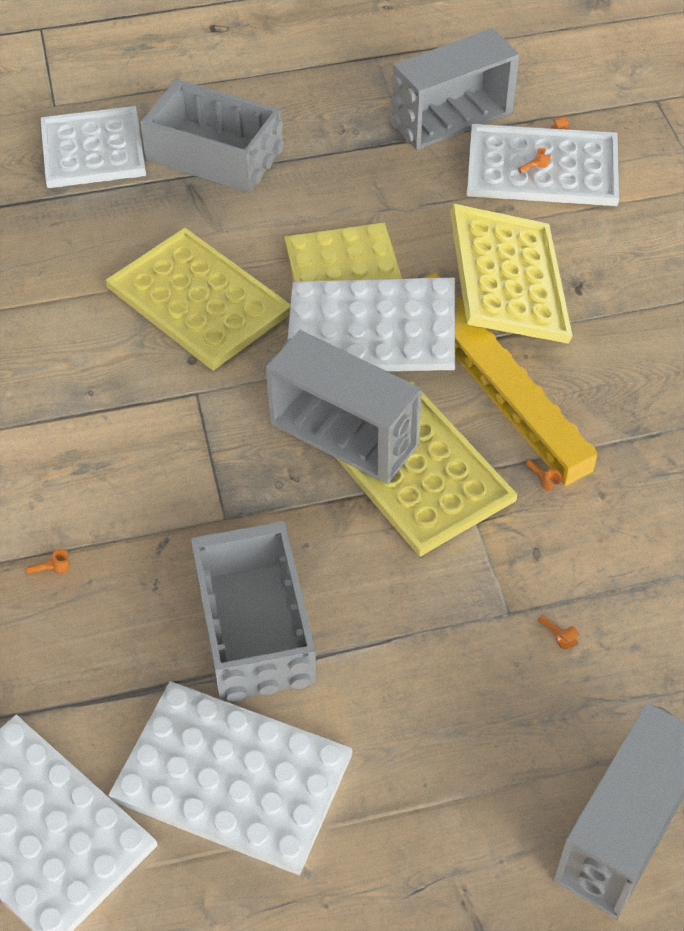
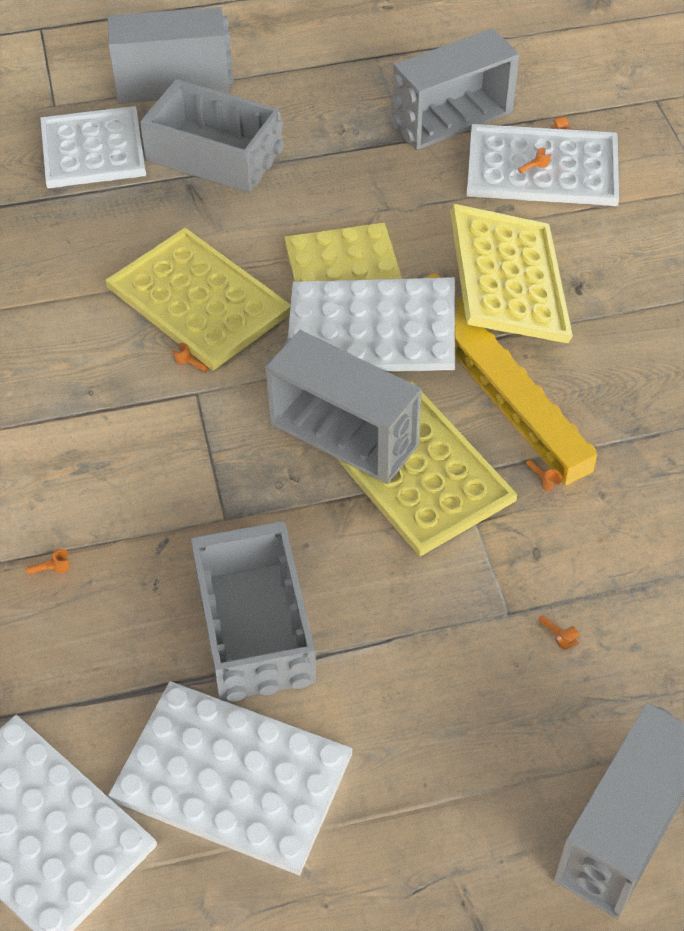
none -> light grey container [108,7,234,104]
none -> orange hand [172,342,208,373]

